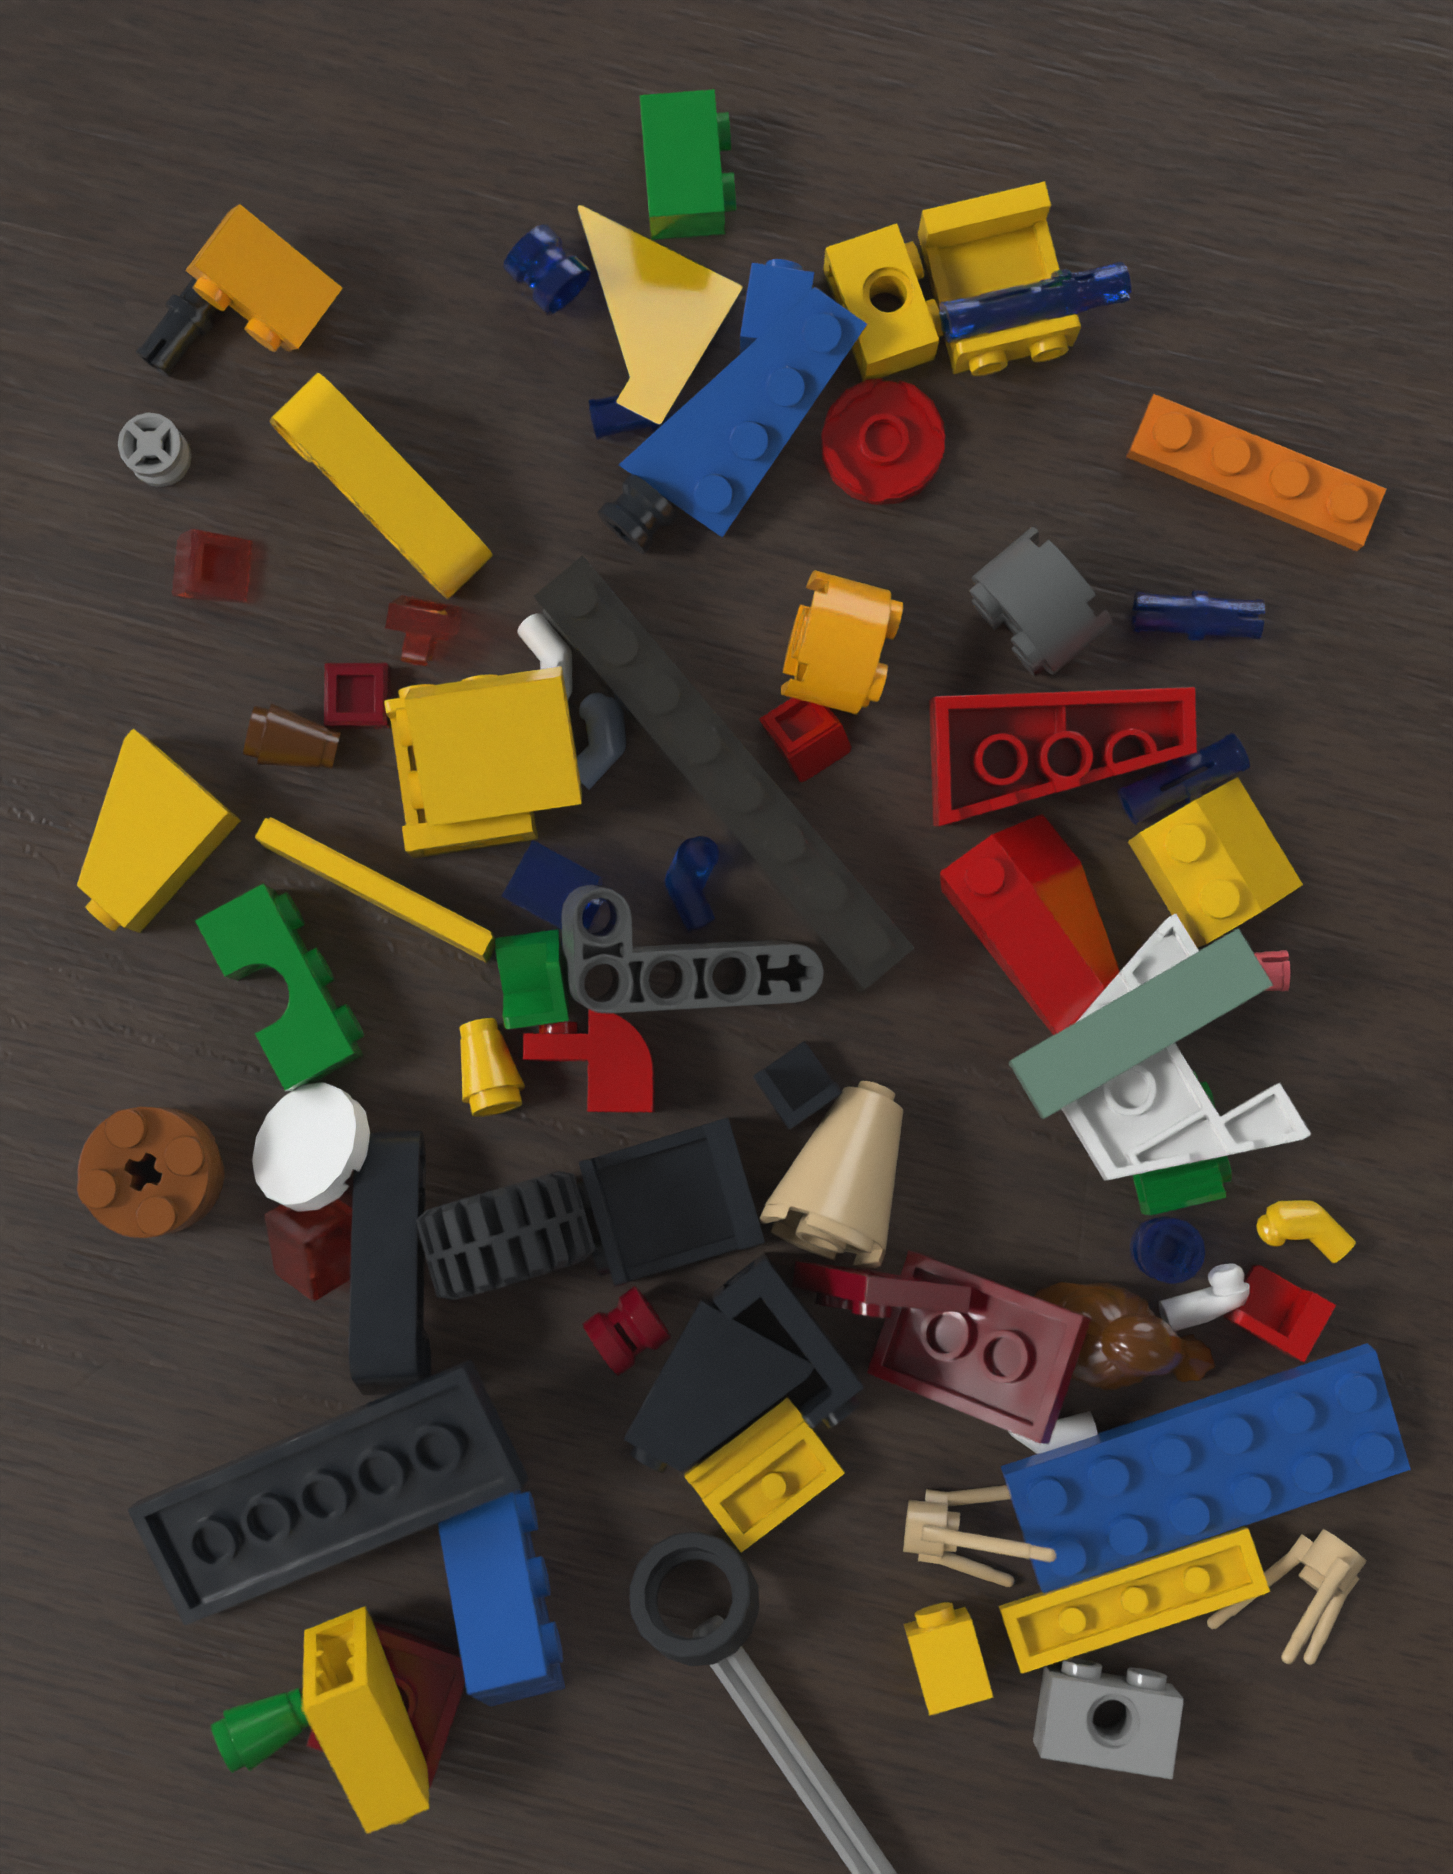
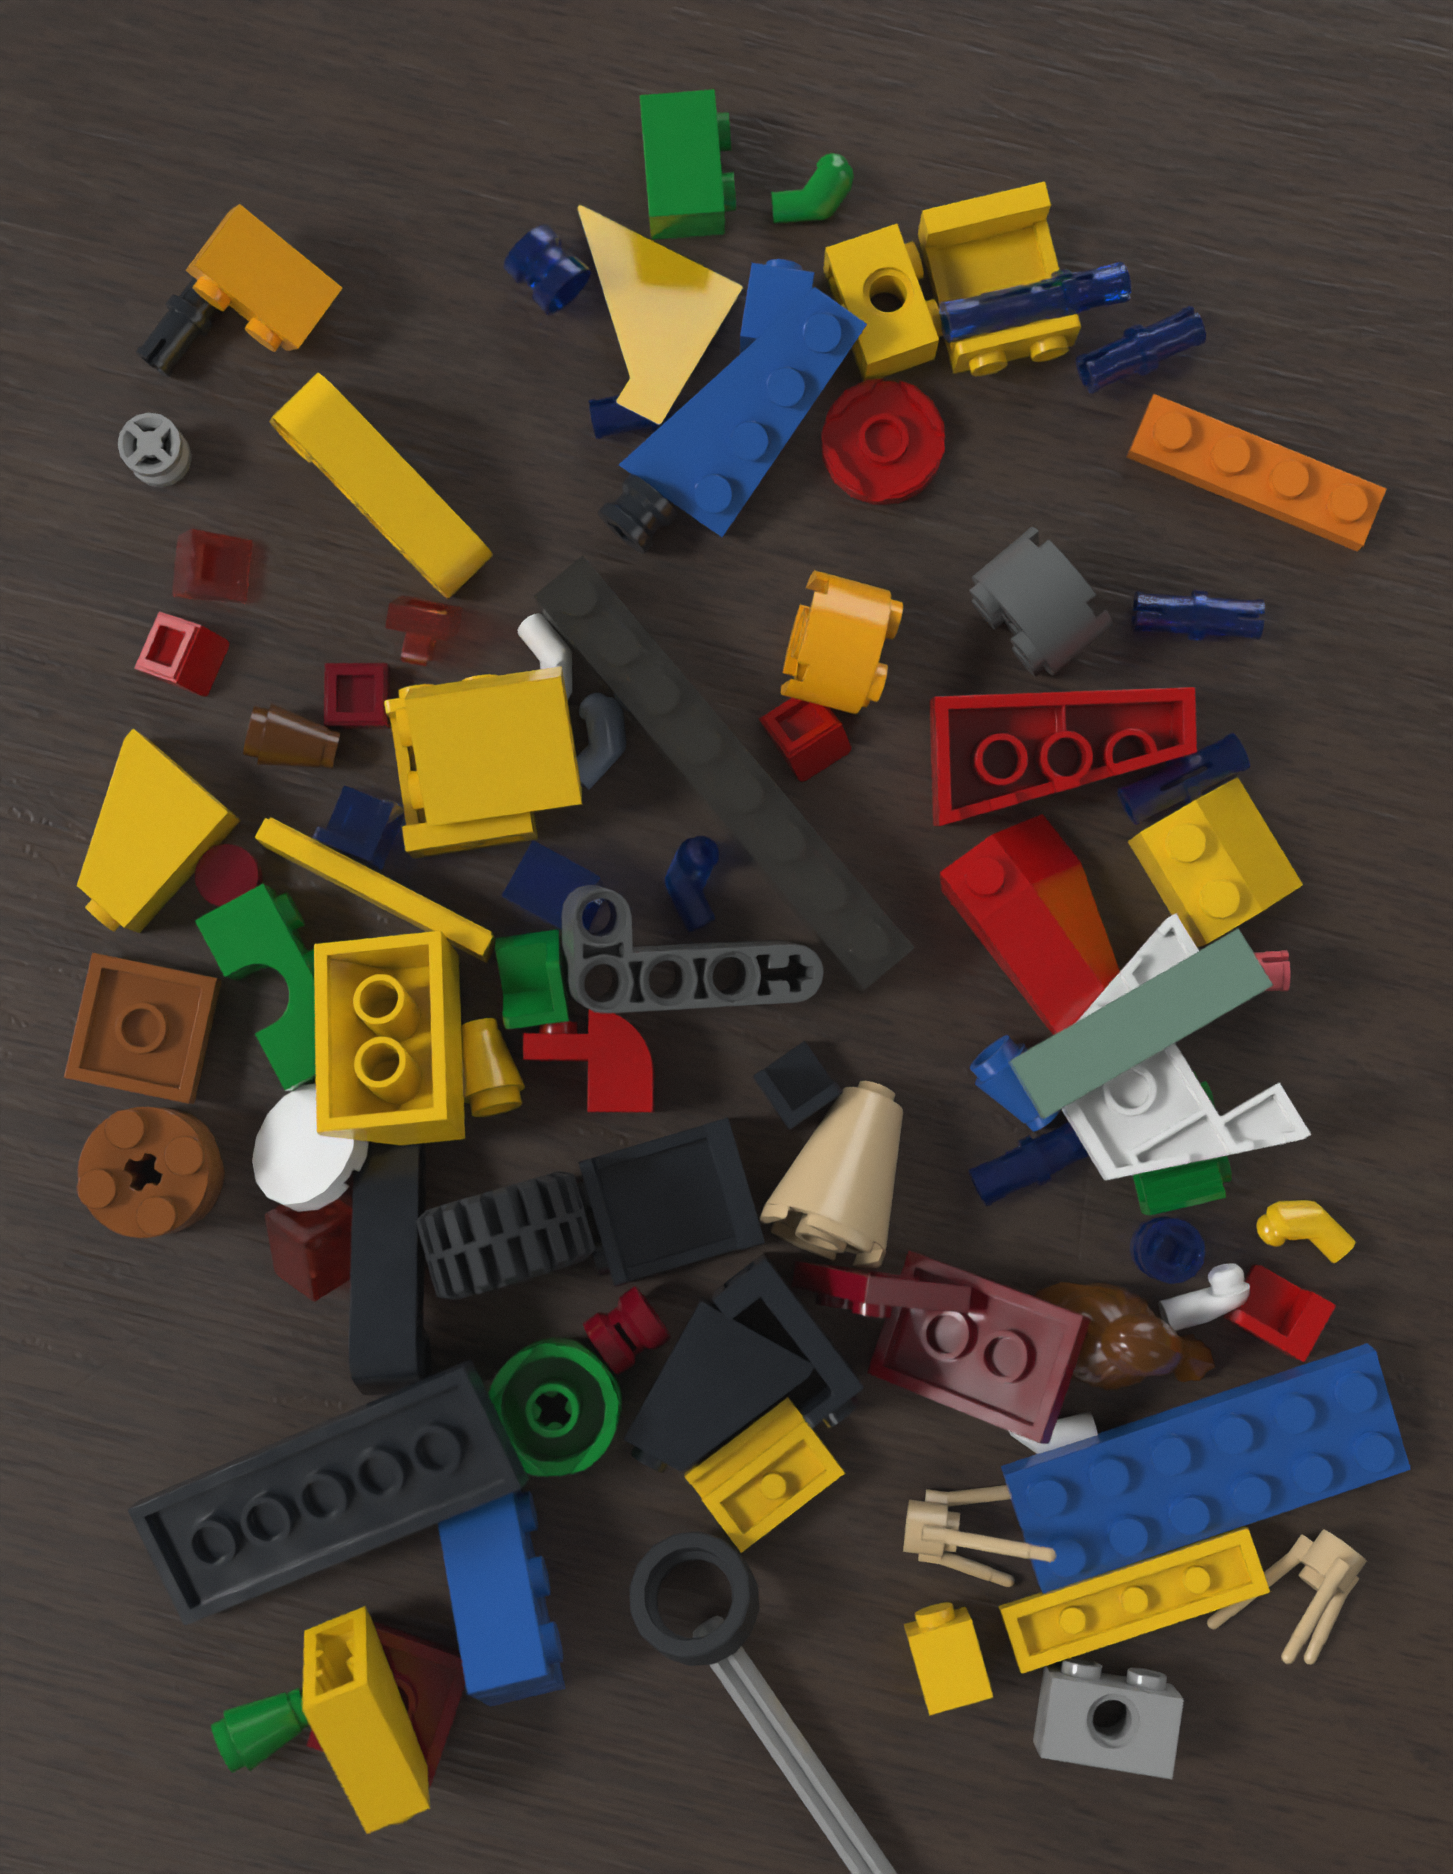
none -> dark orange plate [64,953,222,1104]
none -> red slope [134,612,229,697]
none -> dark red tile [195,844,262,907]
none -> clear blue panel [312,785,404,870]
none -> yellow slope [314,931,465,1145]
none -> green brick [488,1337,622,1477]
none -> green arm [771,153,854,224]
none -> clear blue pin [968,1122,1089,1207]
none -> blue cone [970,1035,1061,1132]
none -> clear blue pin [1076,306,1206,394]

